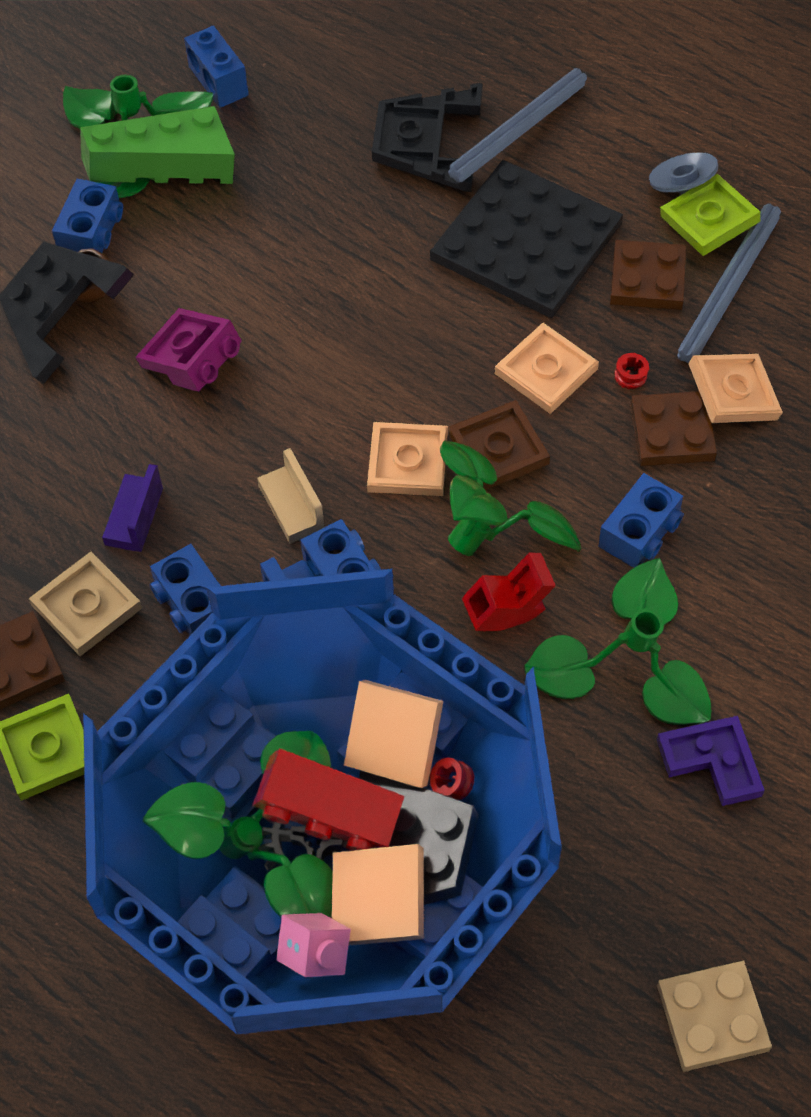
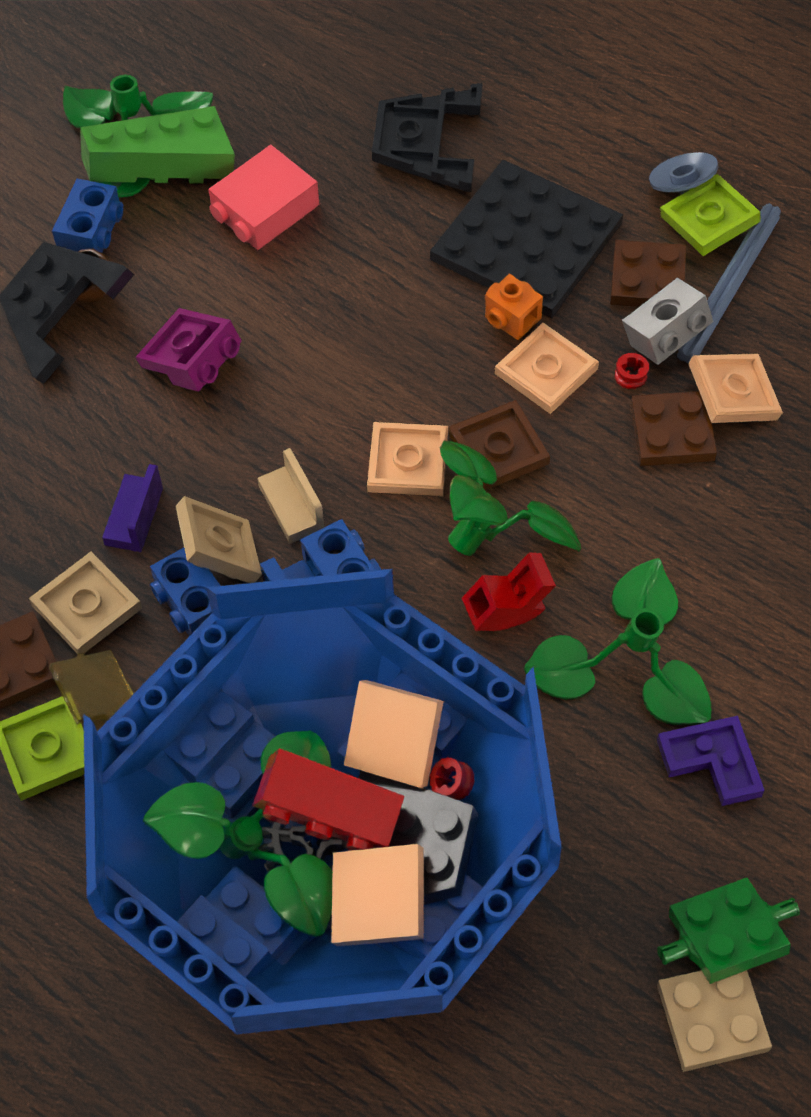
blue brick [184,25,249,108] -> none
bright pink brick [276,913,351,977] -> none
sand blue axle [448,68,587,182] -> none
blue brick [598,473,684,568] -> none
none -> clear yellow piece [49,650,133,725]
none -> tan plate [176,496,262,583]
none -> coral brick [208,145,320,250]
none -> orange brick [485,273,543,340]
none -> light grey brick [622,278,714,365]
none -> green plate [657,877,800,984]

